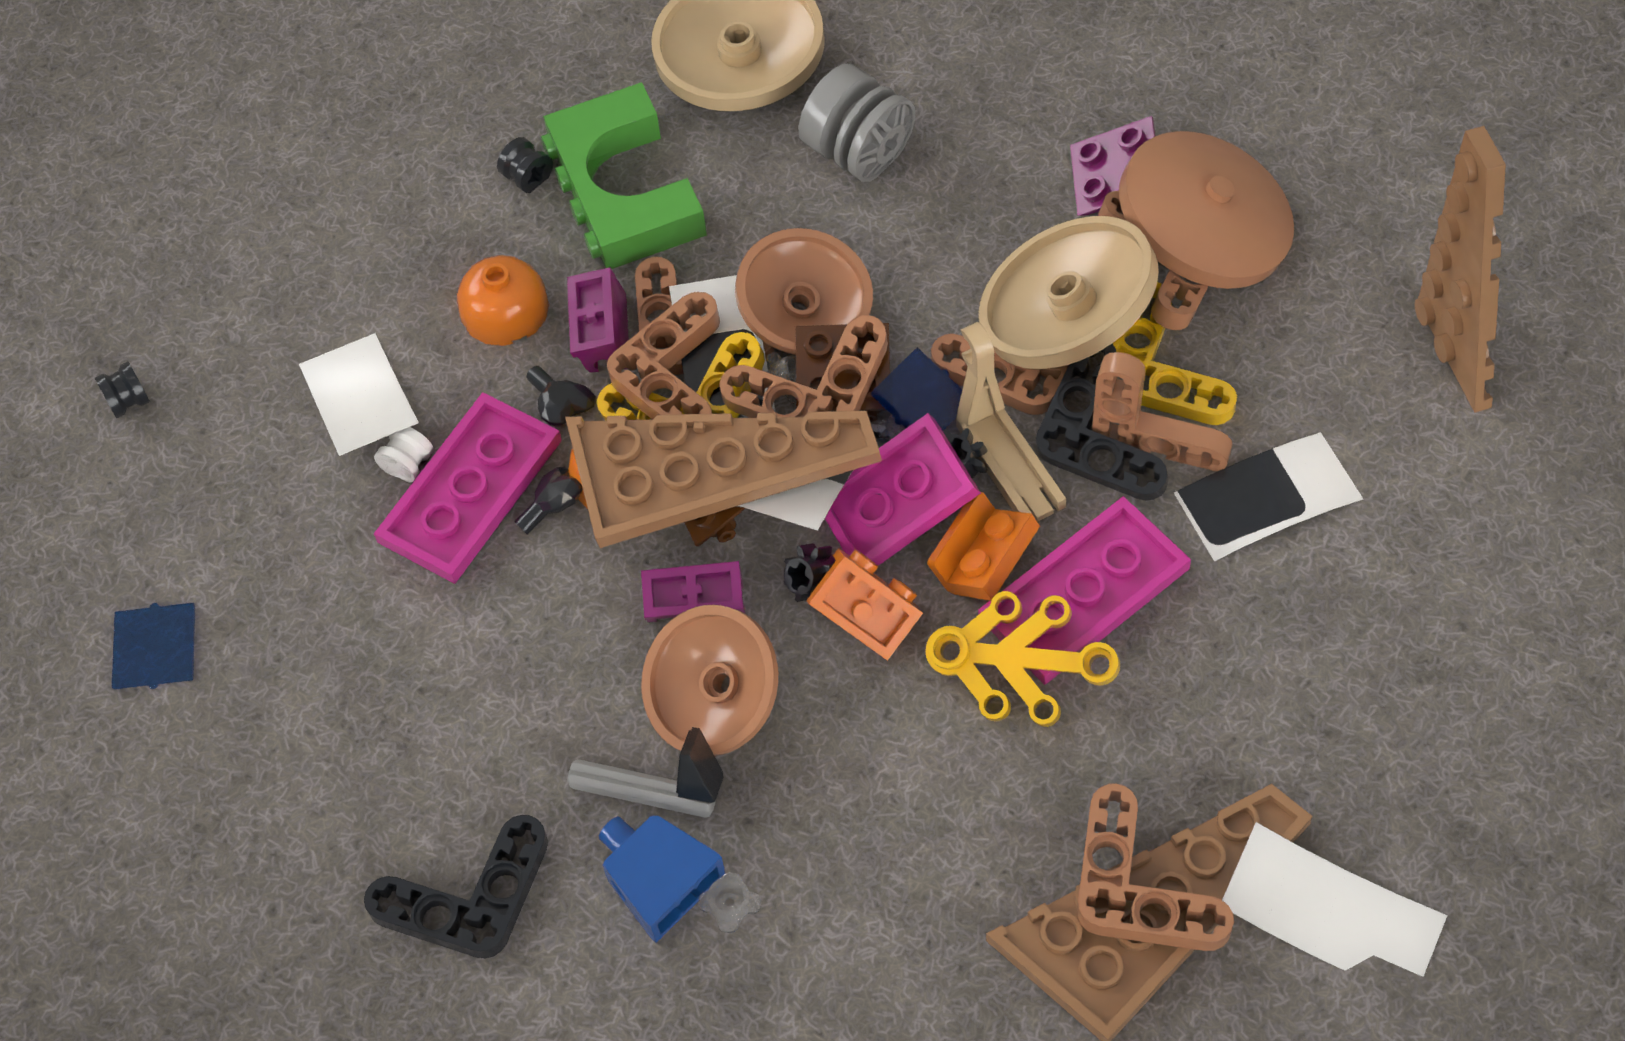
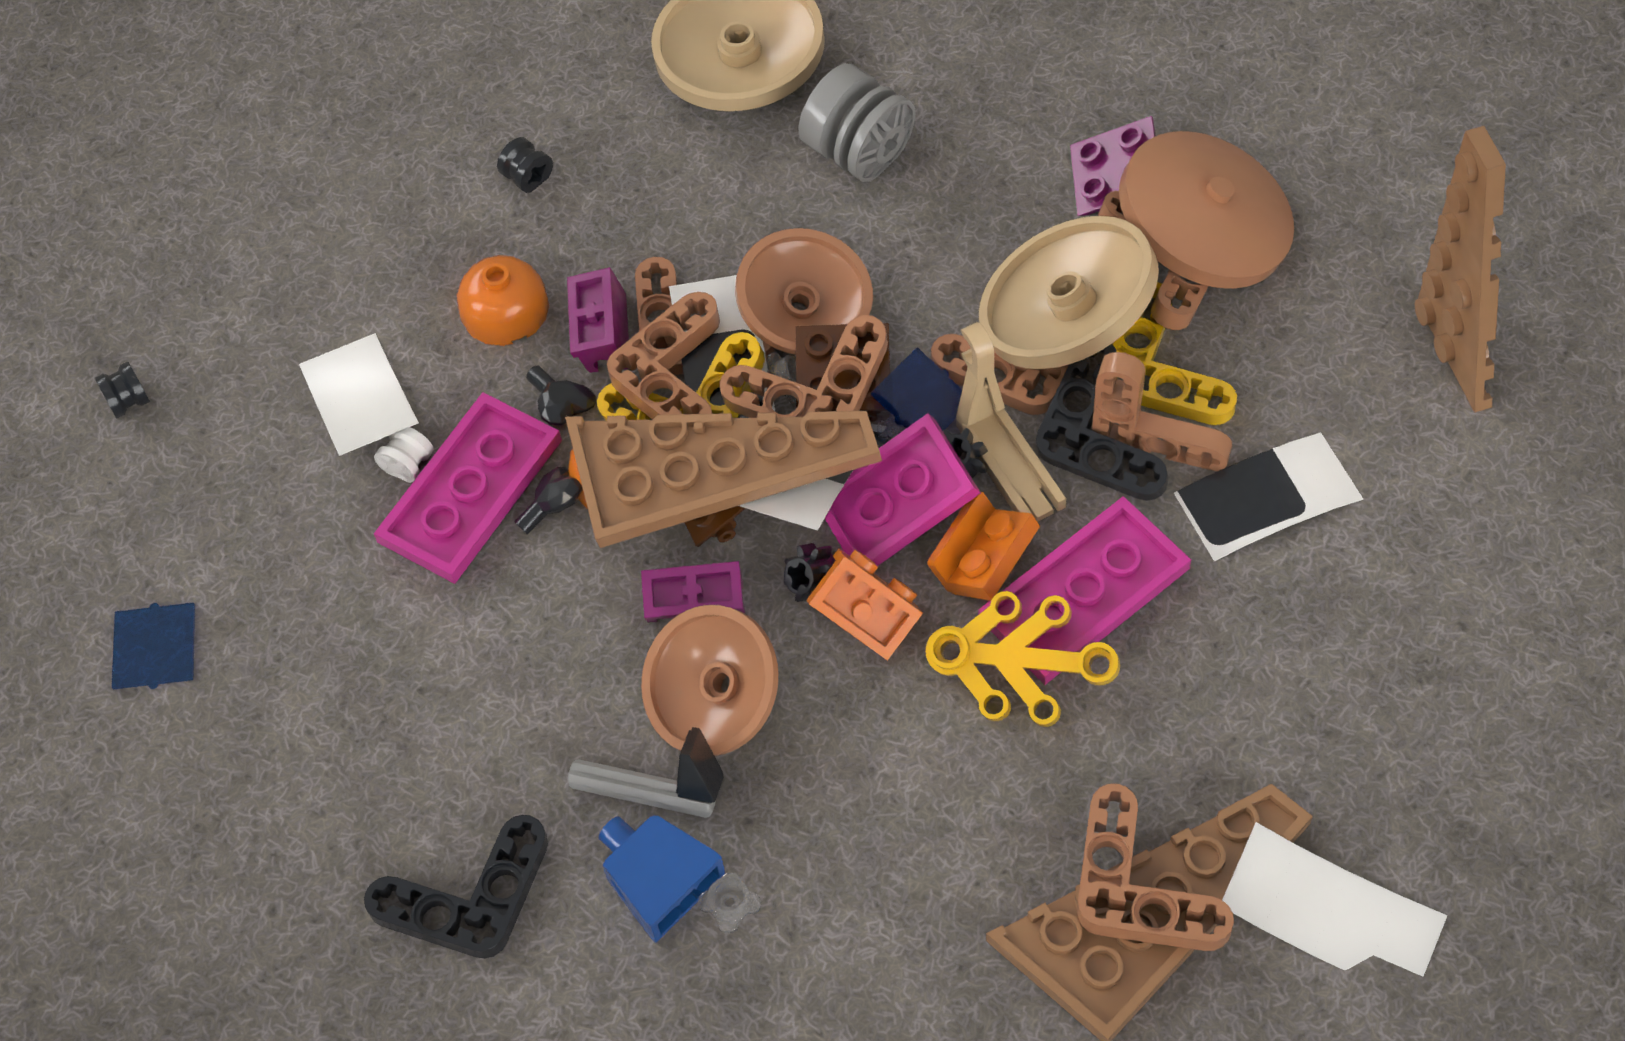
bright green arch [541,82,707,269] -> none

